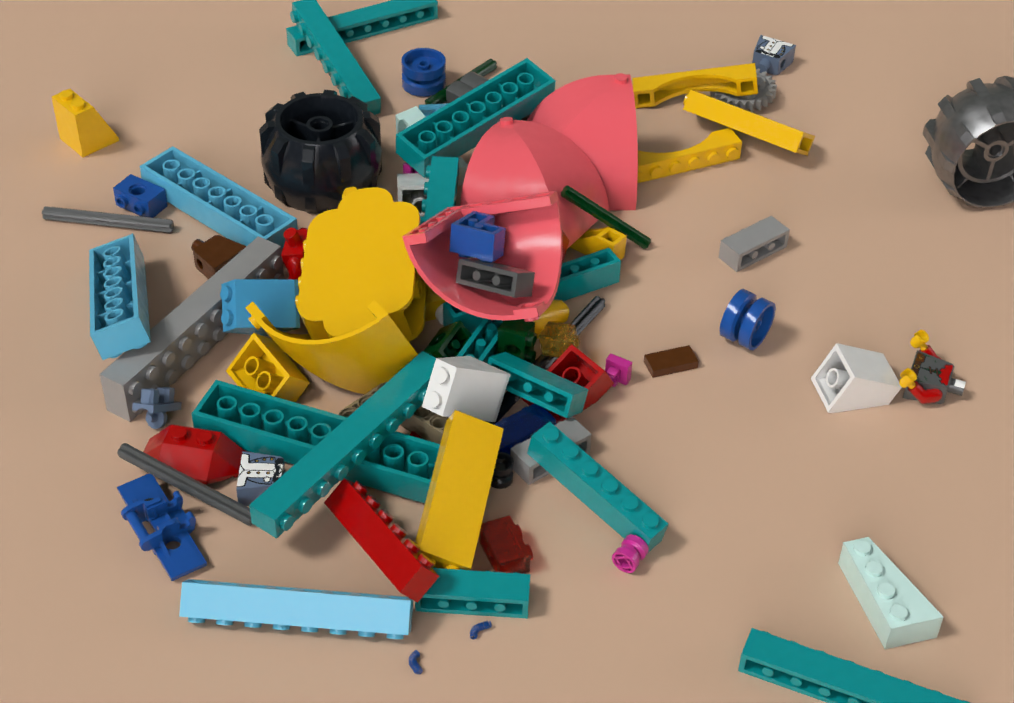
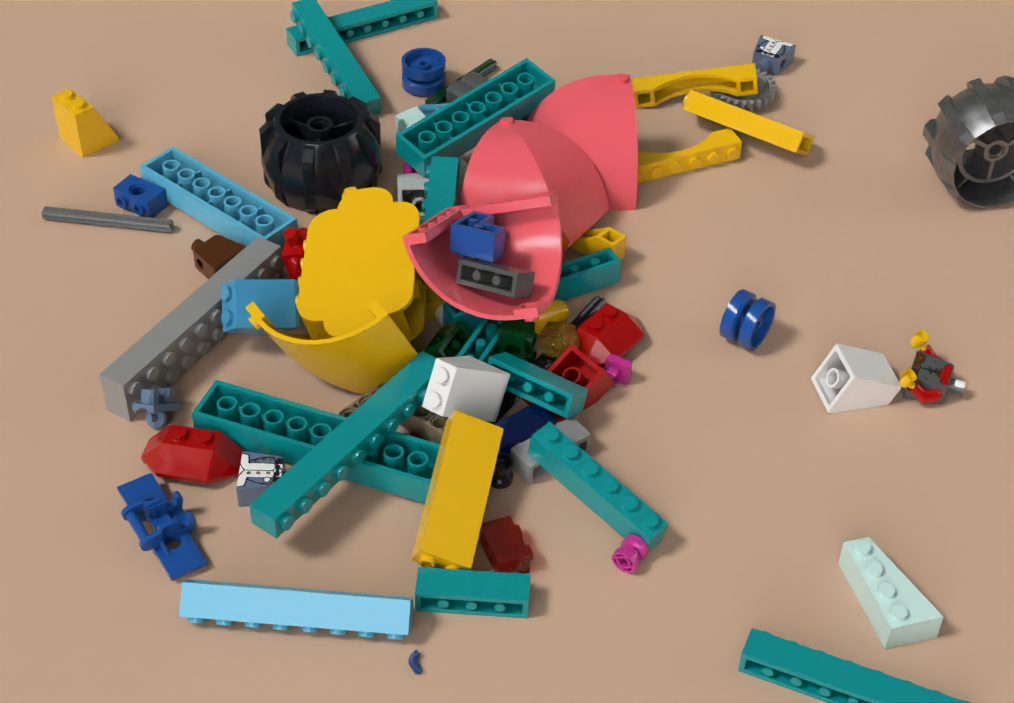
medium azure brick [89,234,151,360] -> none
dark grey axle [117,443,252,526] -> none
yellow slope [226,333,310,402] -> none
red brick [324,478,439,603] -> none
blue leg [470,620,491,639] -> none
dark green axle [561,186,651,249] -> none
reddish brown tile [644,345,699,378] -> none
light grey brick [718,216,790,272] -> none
none -> red wedge [567,303,645,367]

